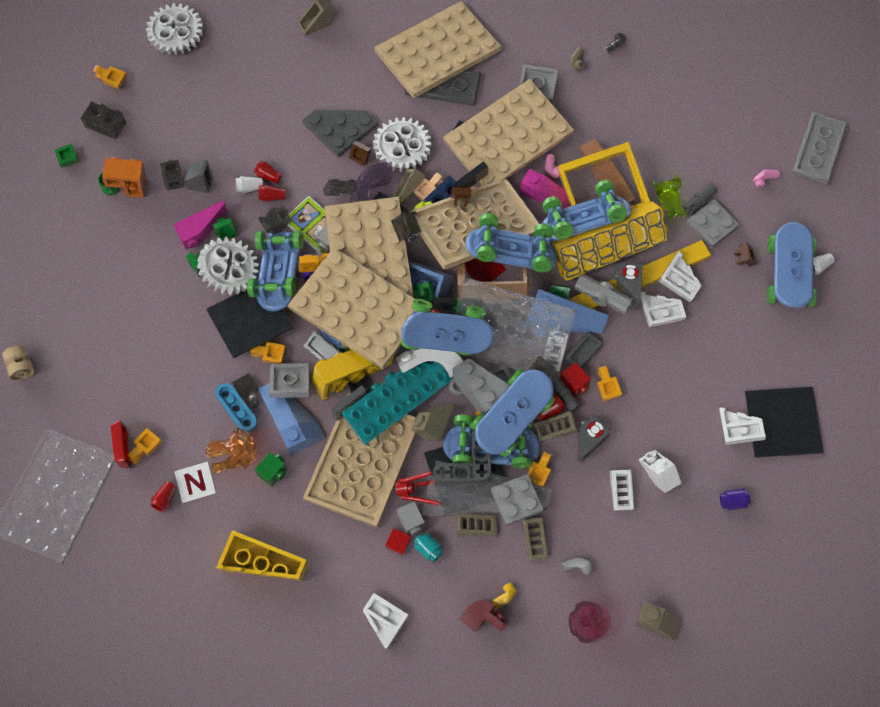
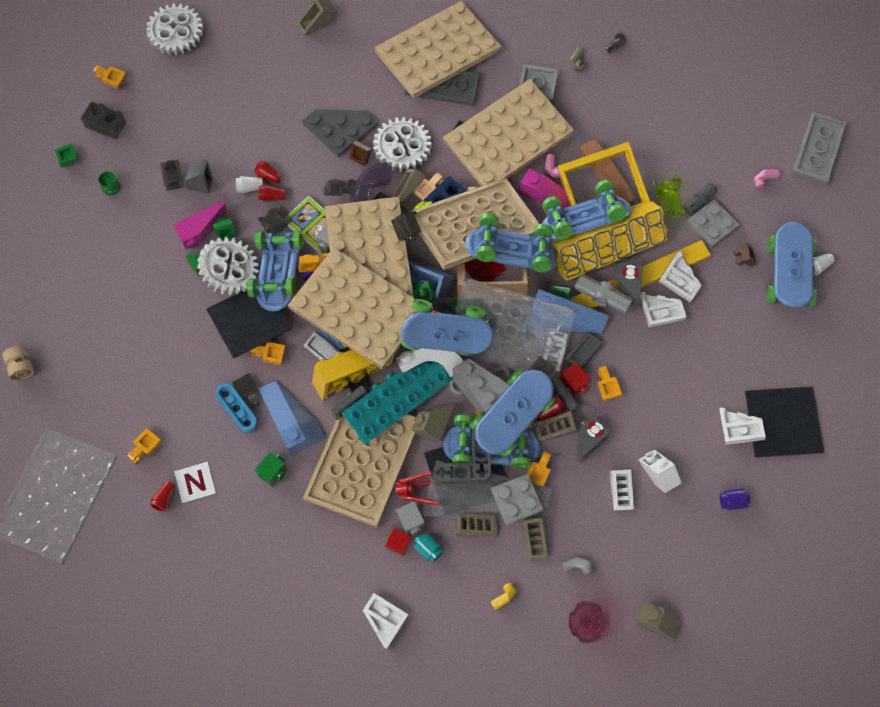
orange brick [102,157,147,198] -> none
red piece [110,420,131,468] -> none
clear orange piece [205,427,257,474] -> none
yellow wedge [216,530,310,581] -> none
light grey plate [269,363,309,398] -> none
reddish brown tile [451,187,471,207] -> none
black tile [455,162,488,188] -> none
dark red brick [459,599,509,632] -> none

